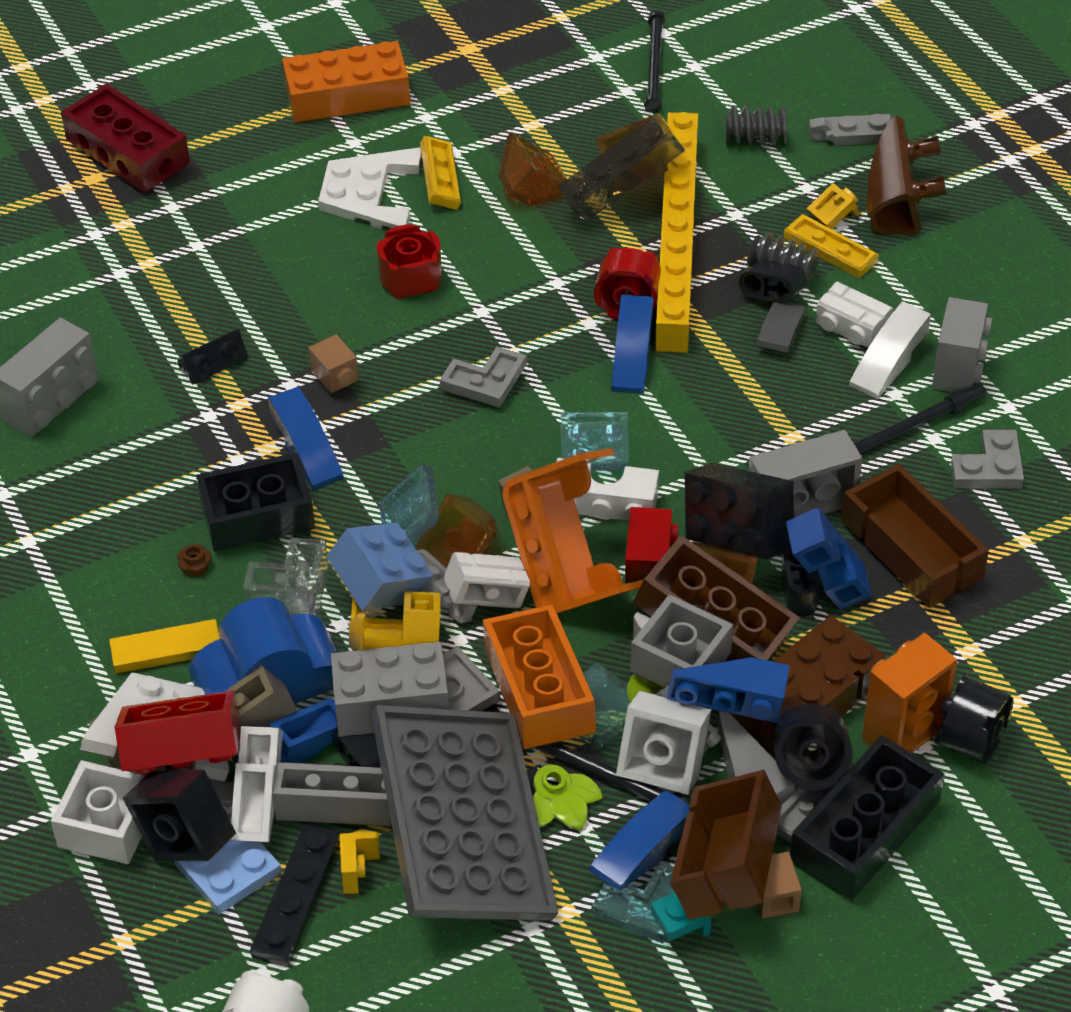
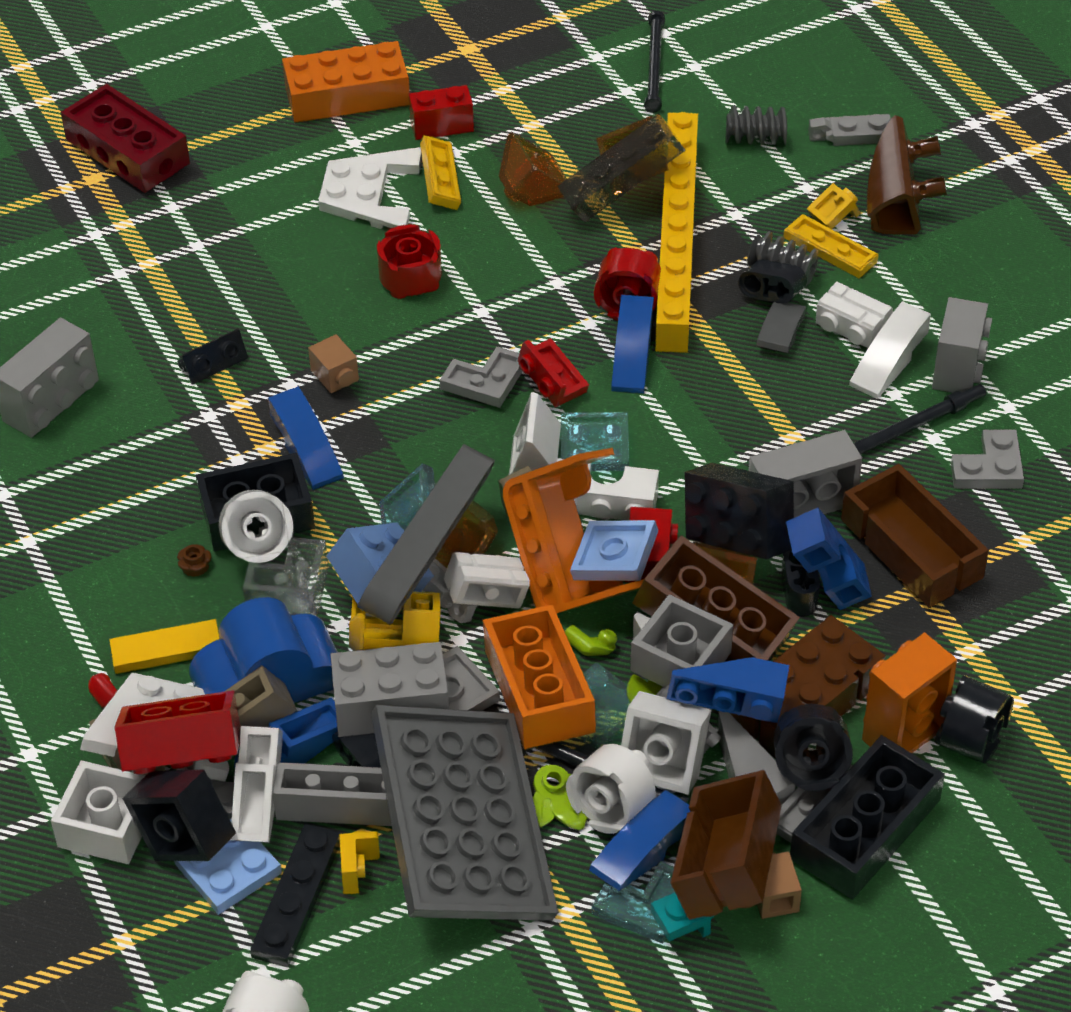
none -> red arm [88,673,118,708]
none -> white brick [219,490,293,563]
none -> dark grey beam [358,444,495,625]
none -> red brick [408,85,474,140]
none -> white slope [509,392,561,475]
none -> red bracket [517,338,589,408]
none -> lime arm [565,625,618,656]
none -> white brick [566,744,656,834]
none -> light blue plate [570,520,659,581]

